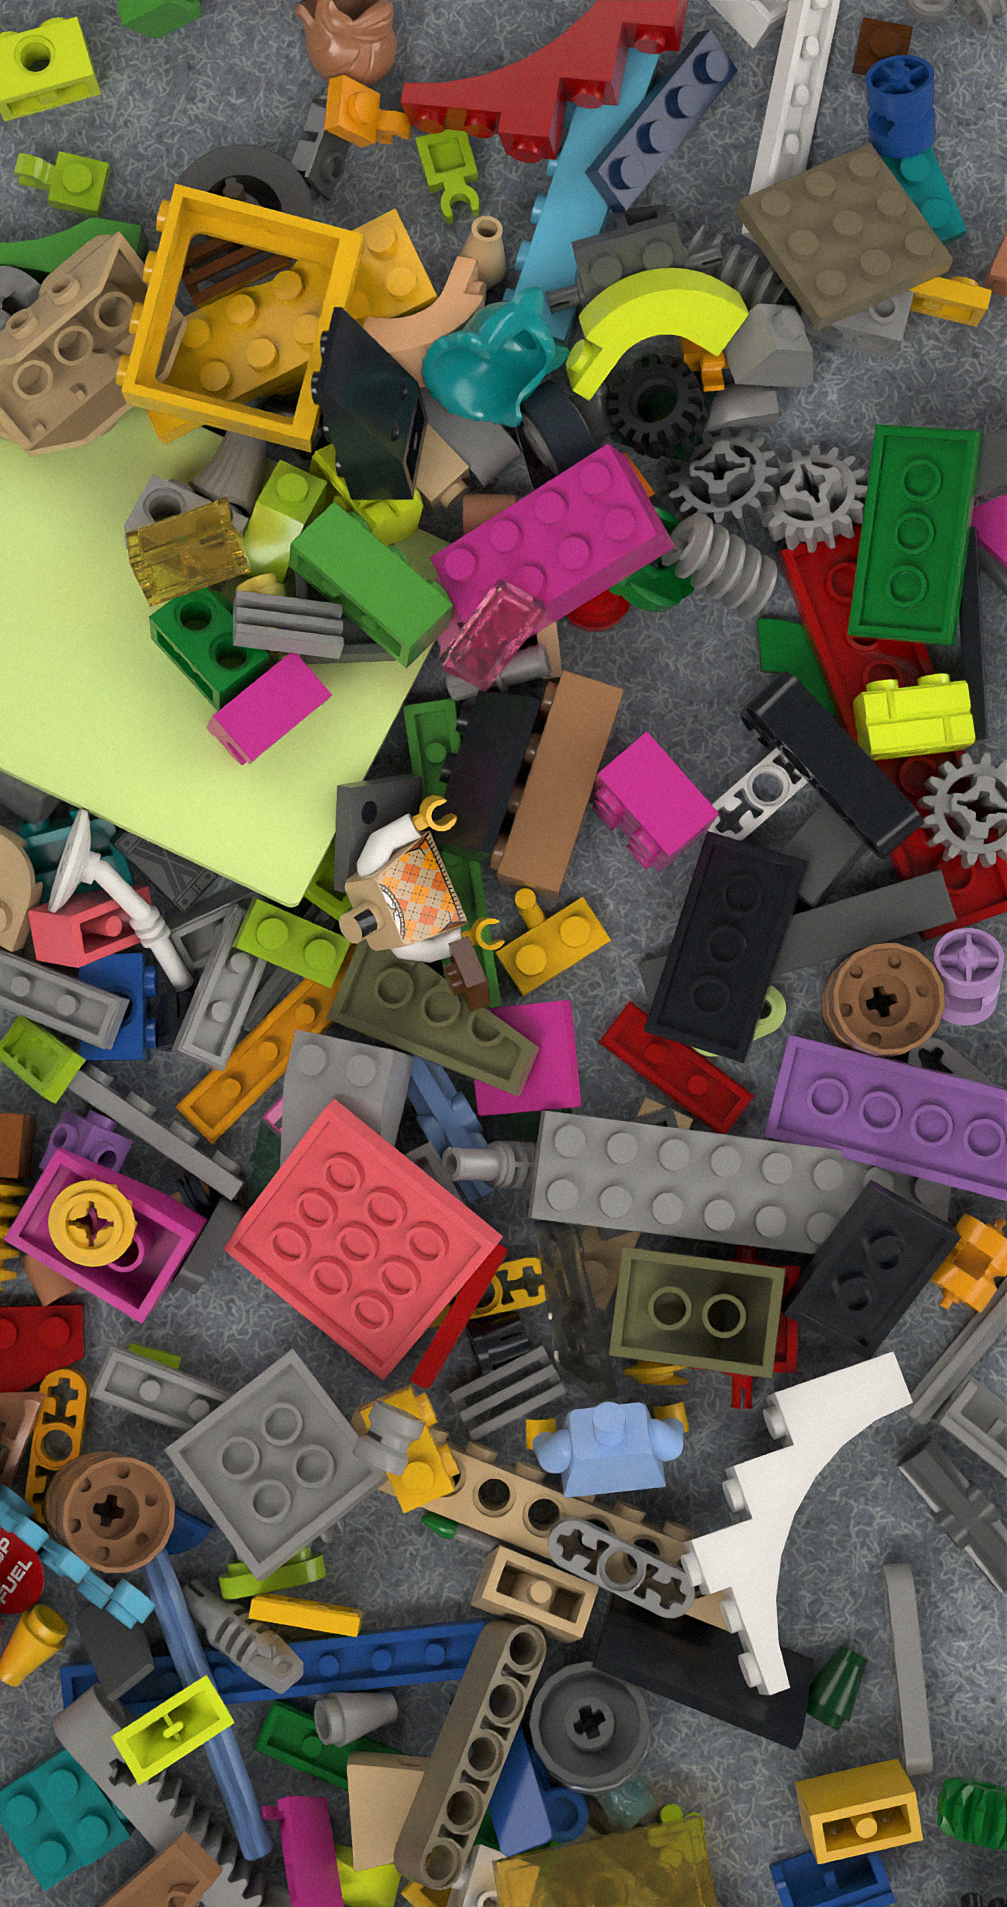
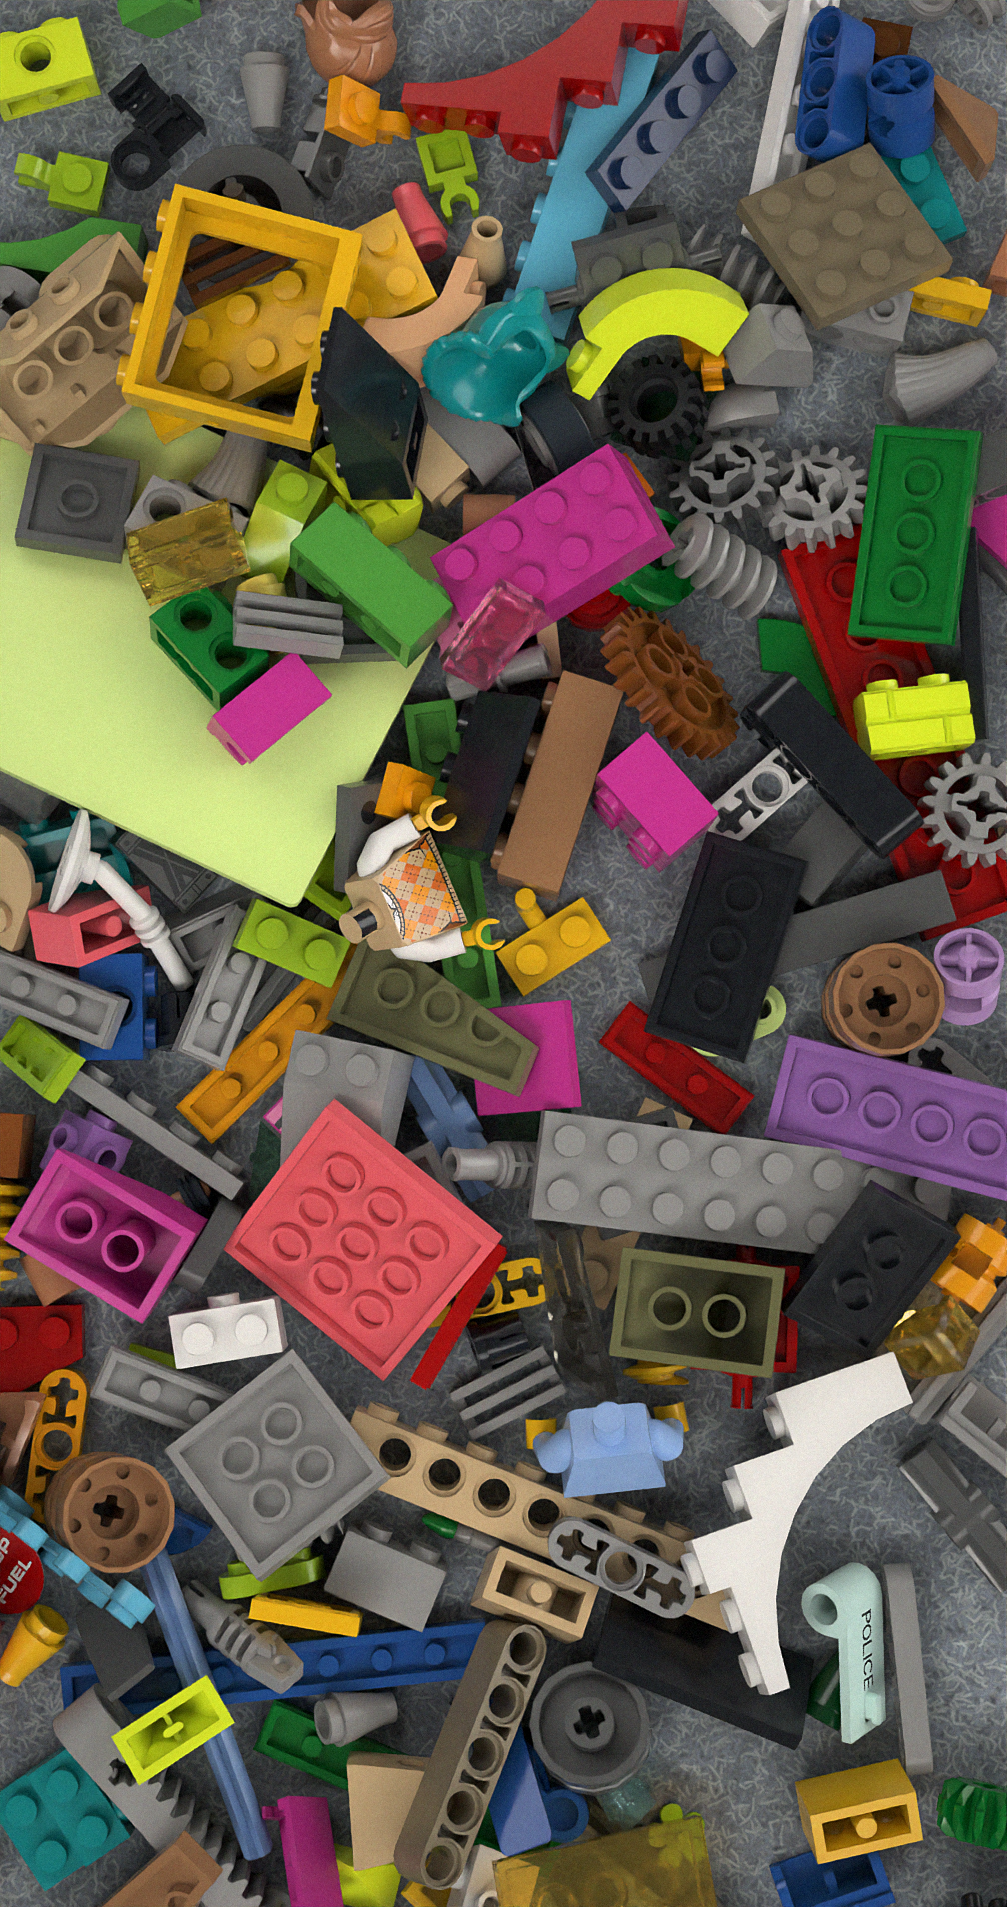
yellow gear [48,1178,138,1267] -> none
light grey wheel [352,1400,426,1476] -> none
yellow brick [360,1384,460,1513] -> none
reddish brown plate [443,936,490,1012] -> none
none -> dark grey plate [15,443,140,564]
none -> black piece [108,63,207,191]
none -> white brick [168,1292,288,1369]
none -> light grey cone [239,51,290,133]
none -> light grey brick [323,1519,448,1632]
none -> light orange plate [374,762,436,821]
none -> coral cone [392,182,448,264]
none -> dark orange gear [600,606,740,761]
none -> blue beam [795,6,875,163]
none -> light aqua door [801,1562,886,1744]
none -> light grey piece [882,337,998,427]
none -> clear yellow brick [884,1294,980,1380]
none -> medium nougat slope [932,75,998,183]

